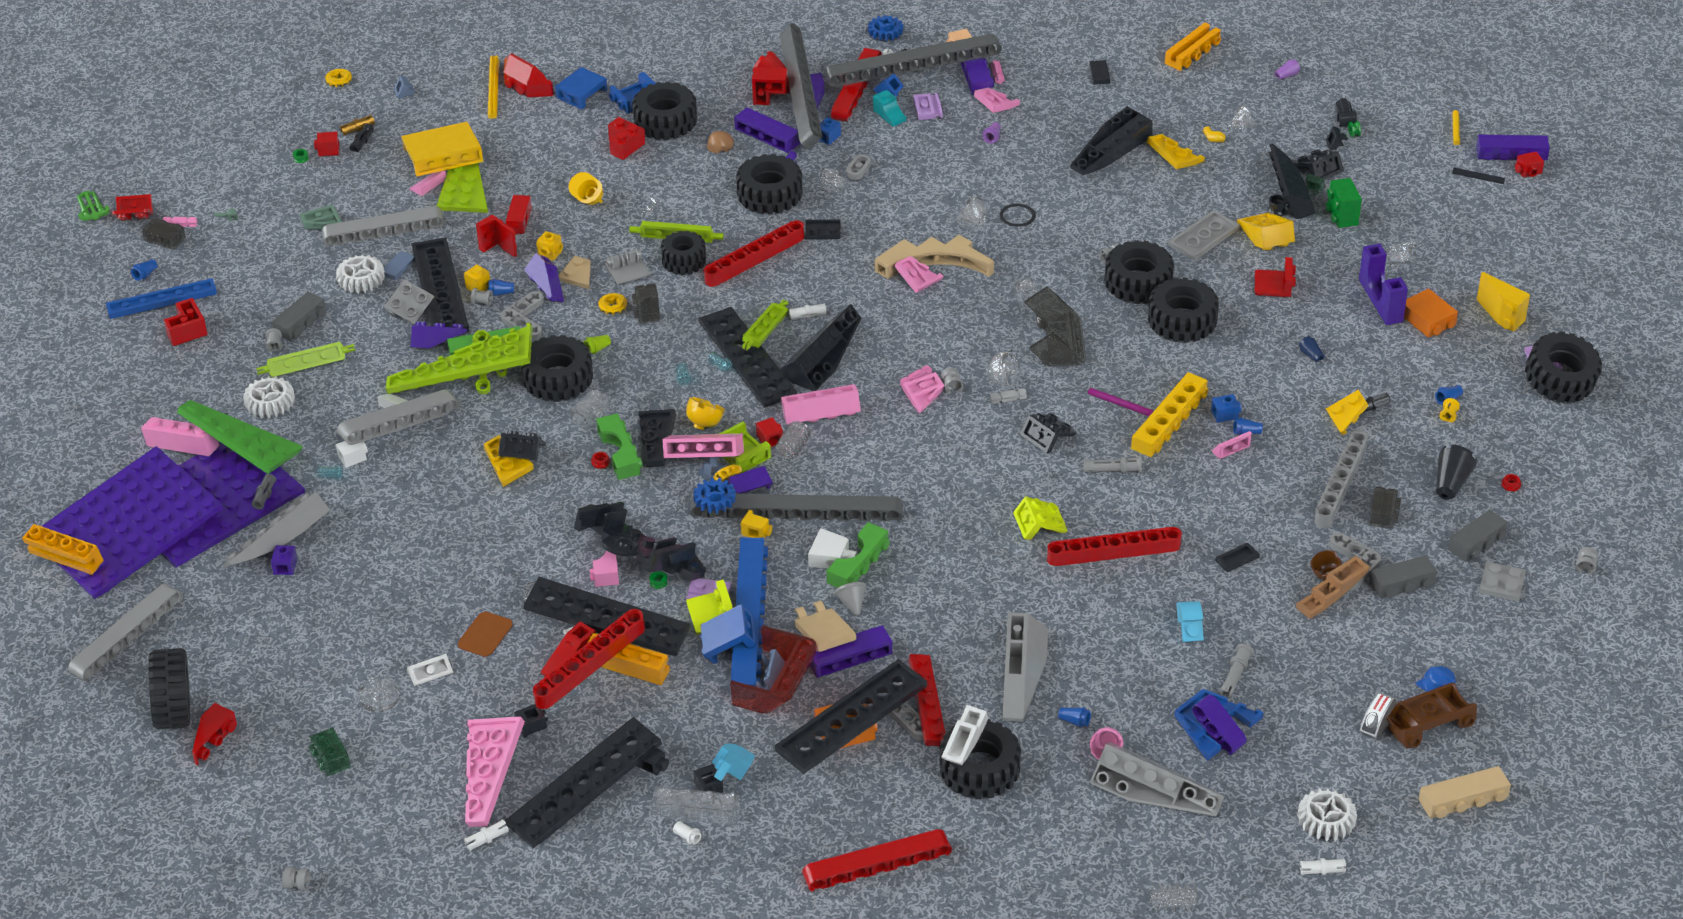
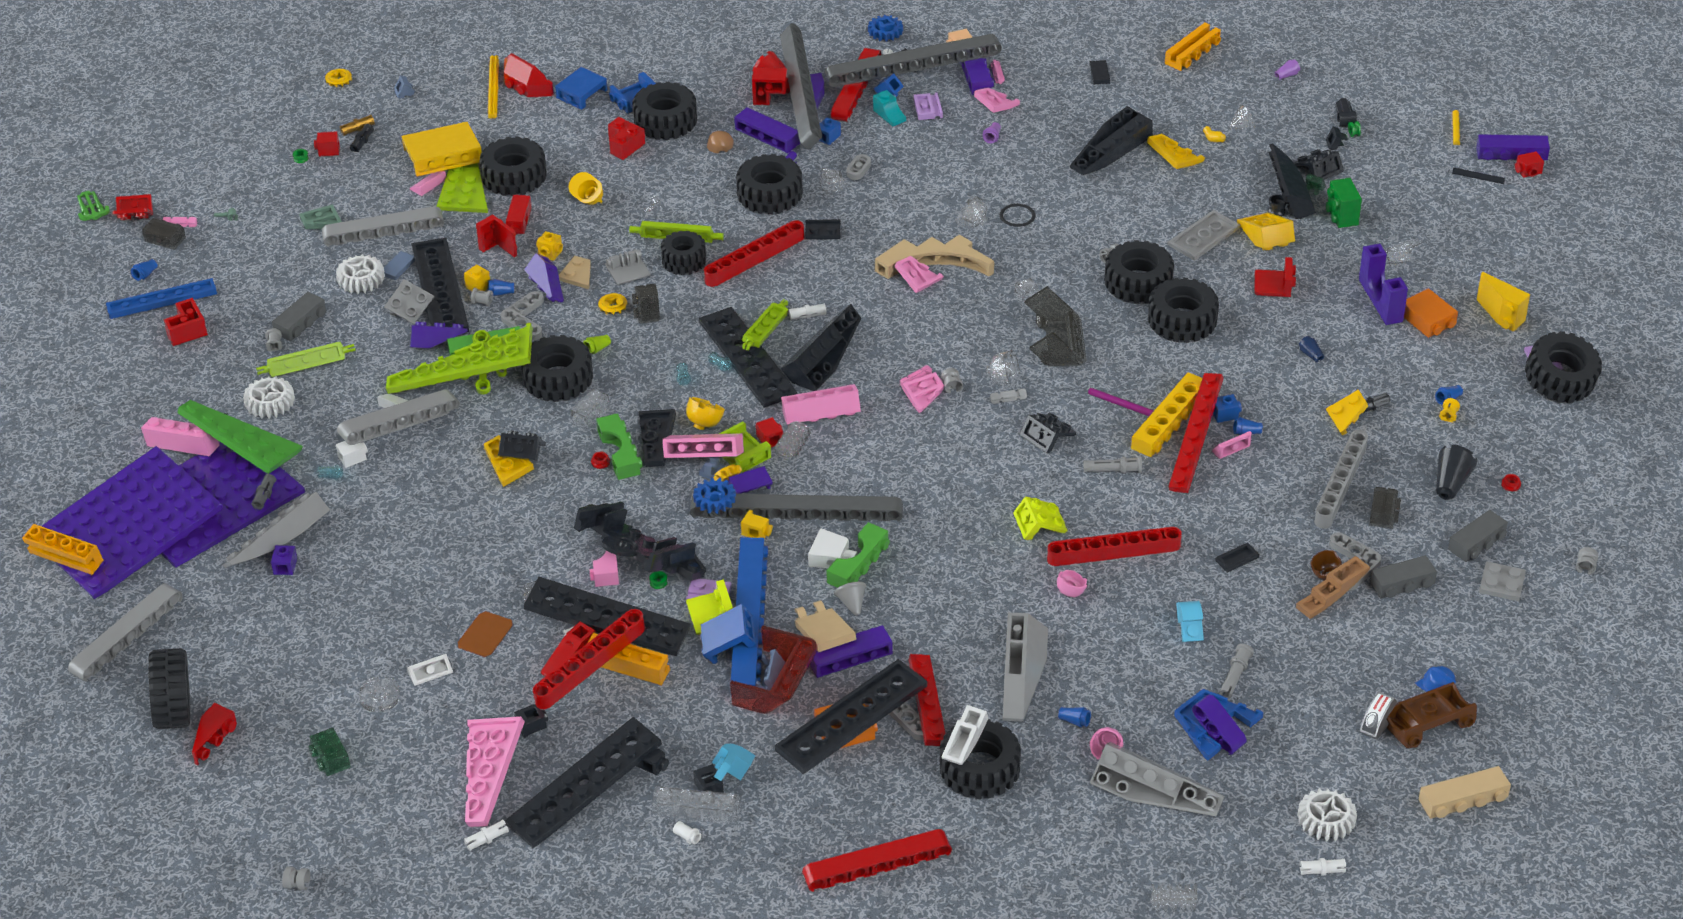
none -> black tyre [480,136,547,196]
none -> bright pink hair [1057,570,1087,598]
none -> red plate [1168,373,1223,493]

